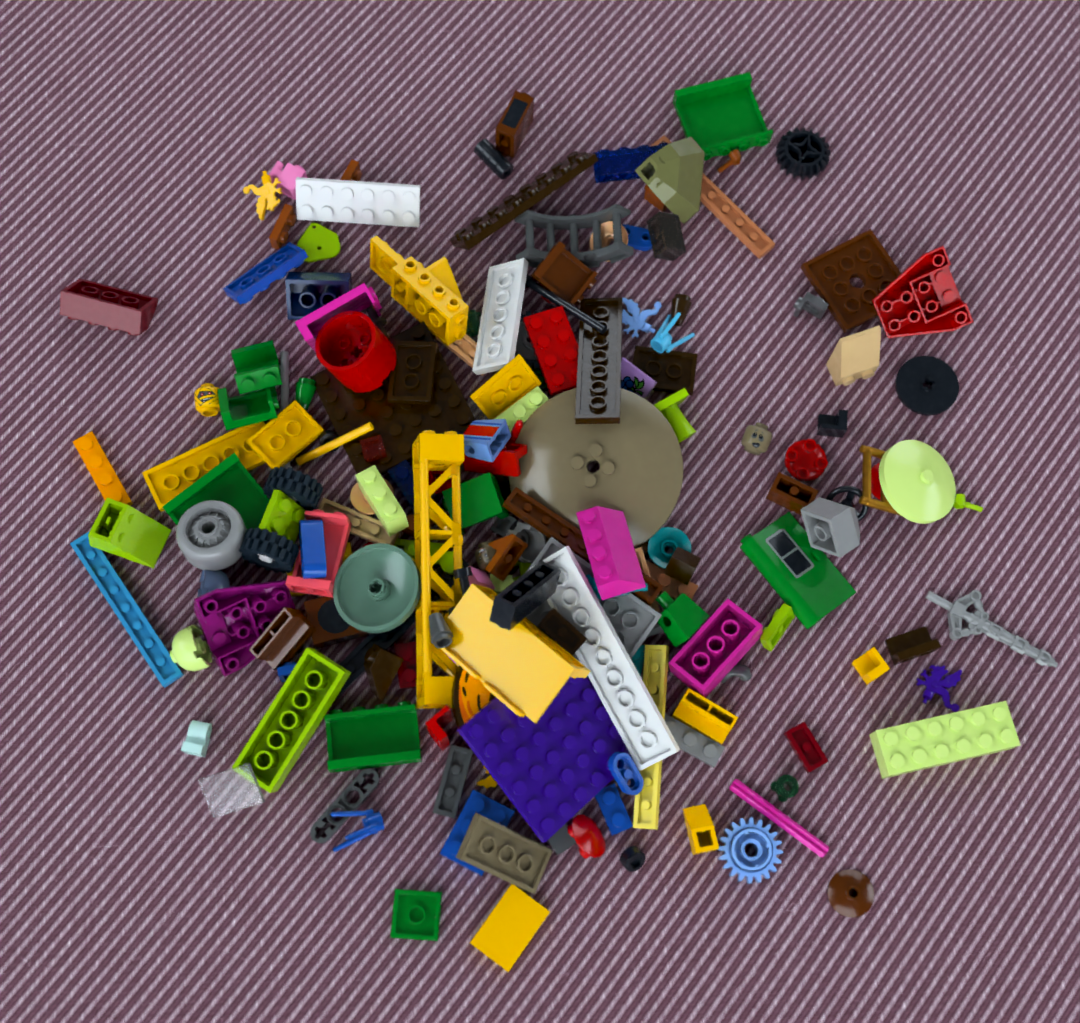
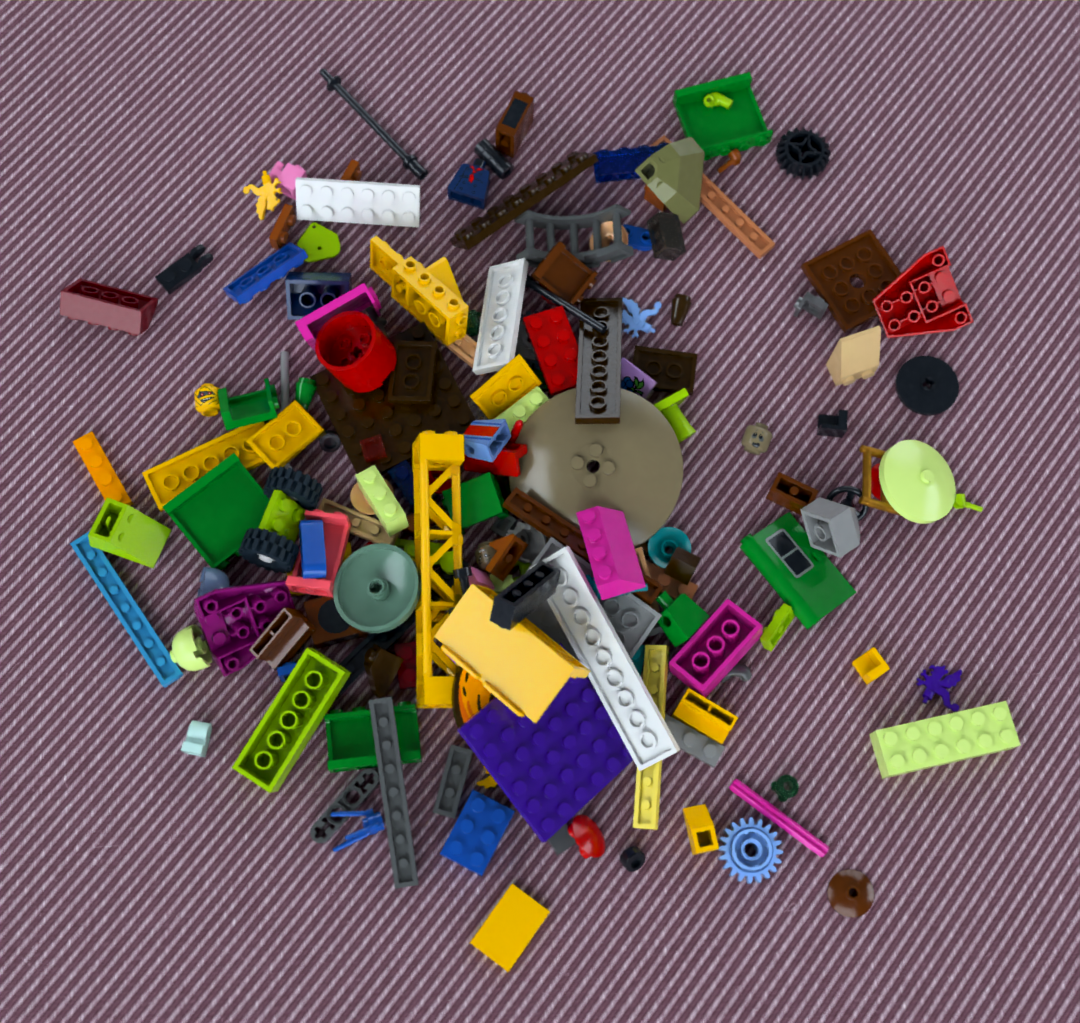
light grey wheel [176,500,247,571] -> none
clear piece [198,763,265,818] -> none
green panel [231,340,282,394] -> none
yellow bar [296,422,374,466] -> none
green tile [390,889,442,941] -> none
red panel [425,705,453,751] -> none
dark grey cone [428,612,453,648] -> none
dark tan tile [456,813,553,894] -> none
dark brown panel [538,608,587,656] -> none
blue plate [594,783,633,836] -> none
blue plate [608,752,644,795] -> none
medium azure plant [650,312,695,353] -> none
dark red plate [784,721,828,774] -> none
red dish [785,439,828,481] -> none
dark brown panel [885,626,941,665] -> none
light grey bar [925,590,1058,668] -> none
none -> black hinge [155,244,214,294]
none -> black bar [320,69,428,181]
none -> dark grey plate [369,696,419,889]
none -> dark blue torso [447,158,490,210]
none -> lime arm [703,92,733,109]

